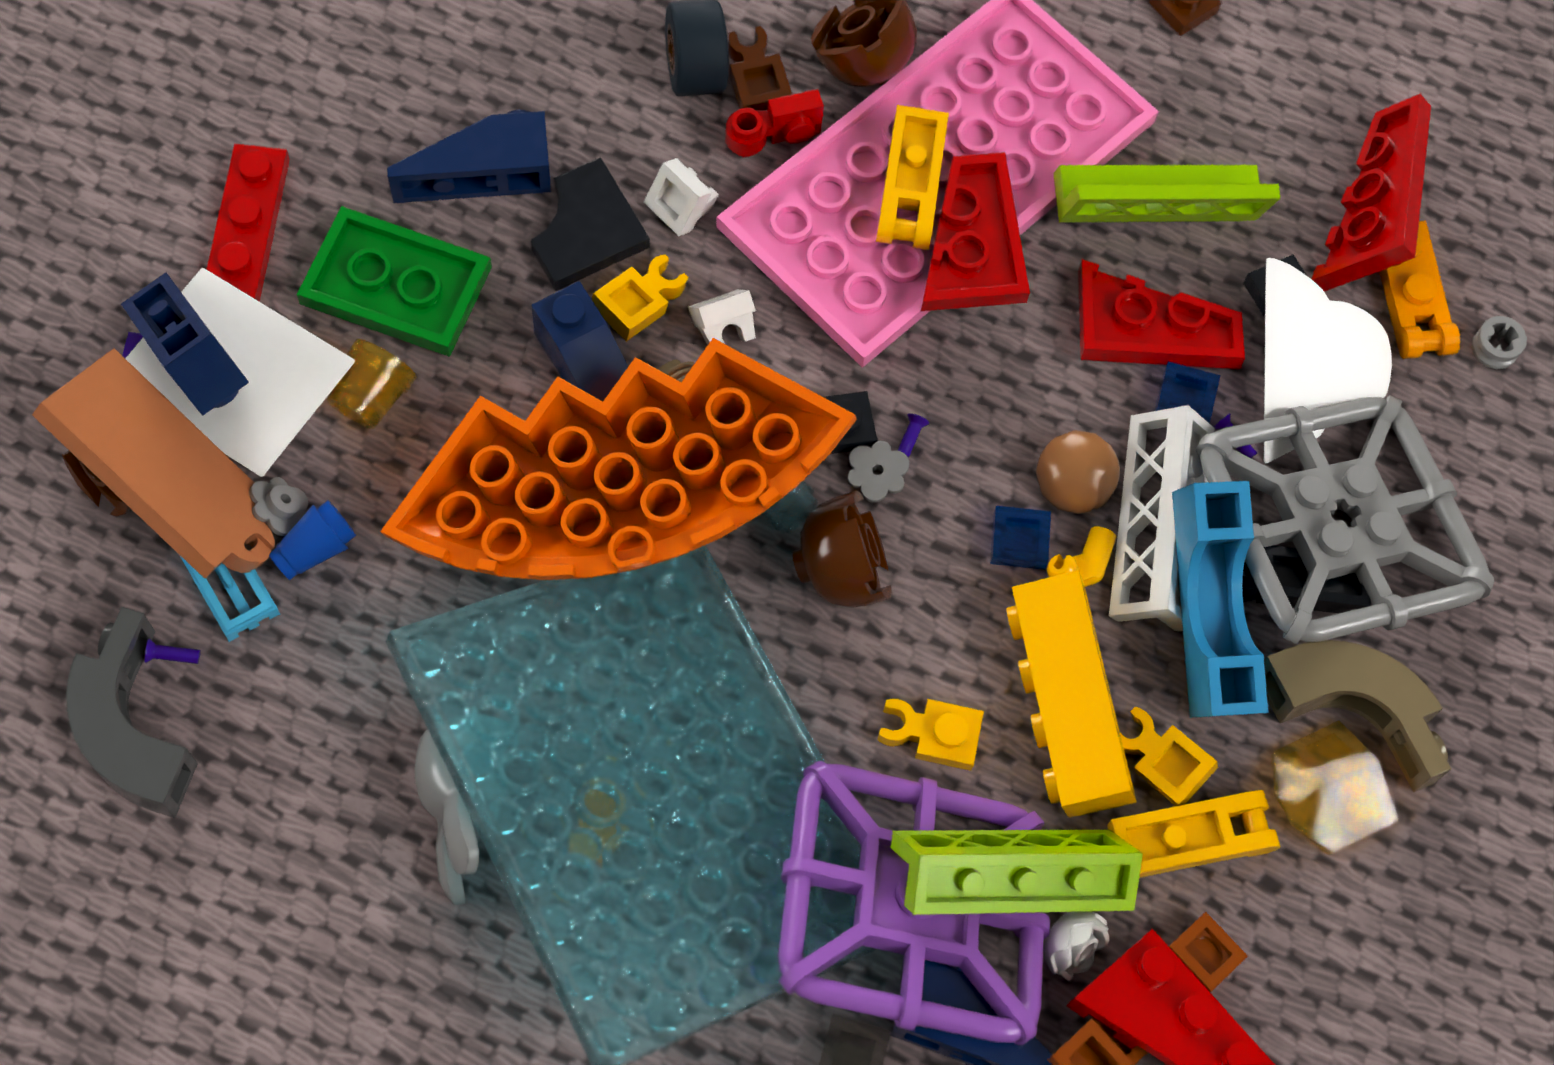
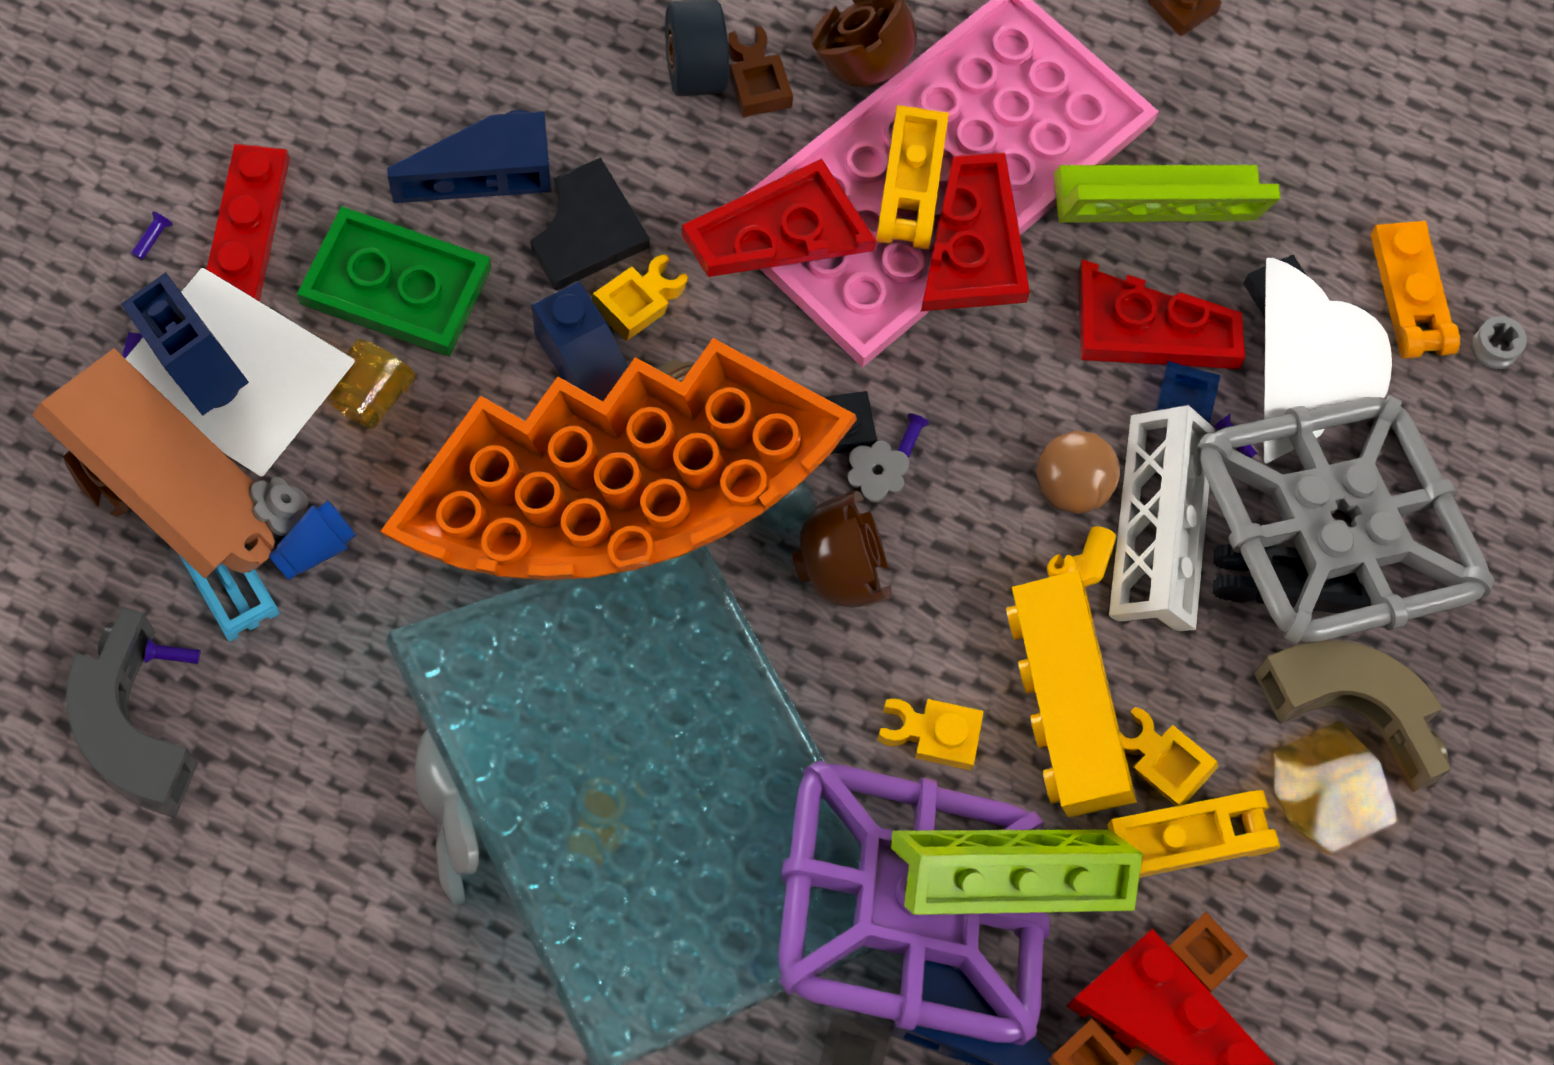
white tile [644,158,719,236] -> none
white tile [688,289,756,345] -> none
red plate [725,89,824,157] -> none
clear blue tile [990,506,1051,570] -> none
white plate [1043,911,1109,981] -> none
dark azure arch [1172,481,1268,718] -> none
red wing [1311,93,1431,292] -> none
none -> dark purple piece [131,211,173,261]
none -> red wing [682,158,876,277]

